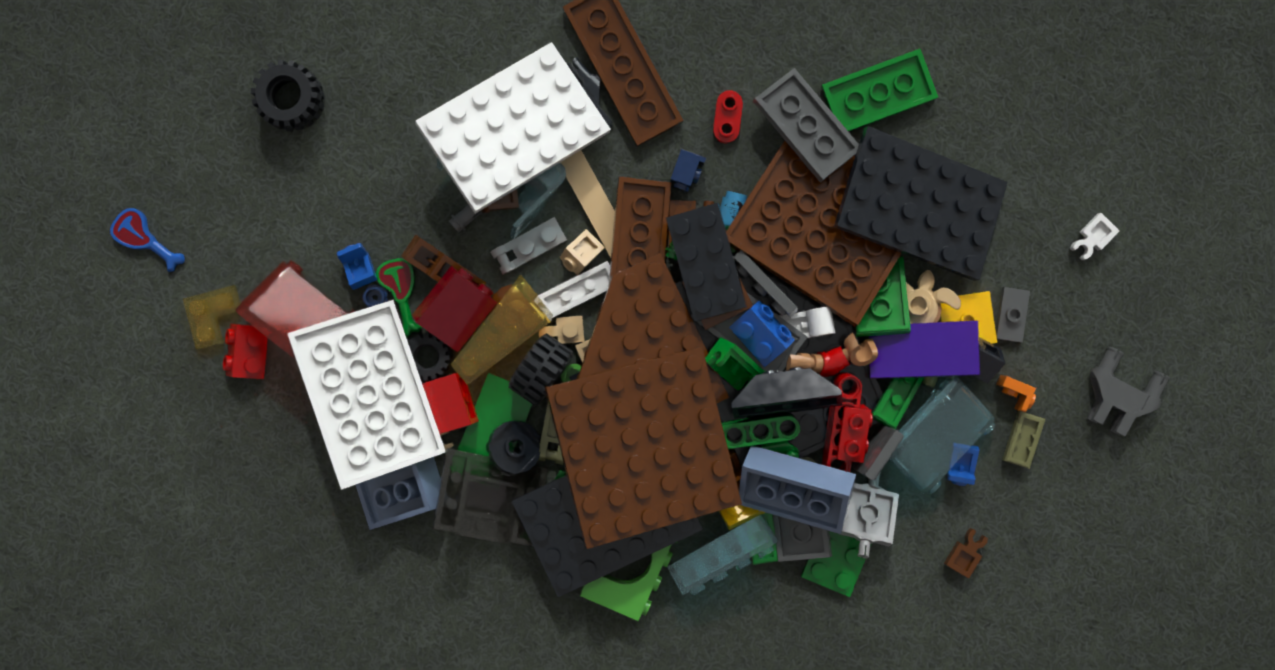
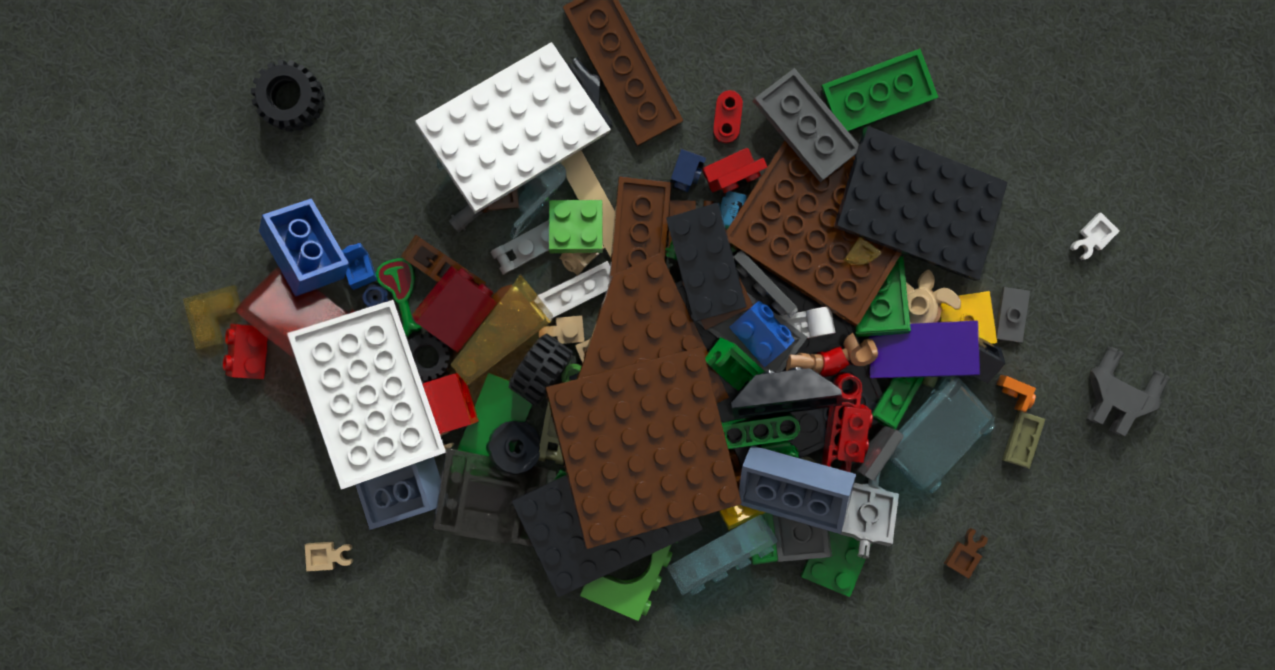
blue piece [110,208,185,272] -> none
blue bracket [946,442,979,486] -> none
none -> blue brick [259,198,349,296]
none -> tan plate [305,542,353,571]
none -> bright green plate [549,200,603,253]
none -> red bracket [702,148,767,193]
none -> clear yellow tile [844,237,882,265]

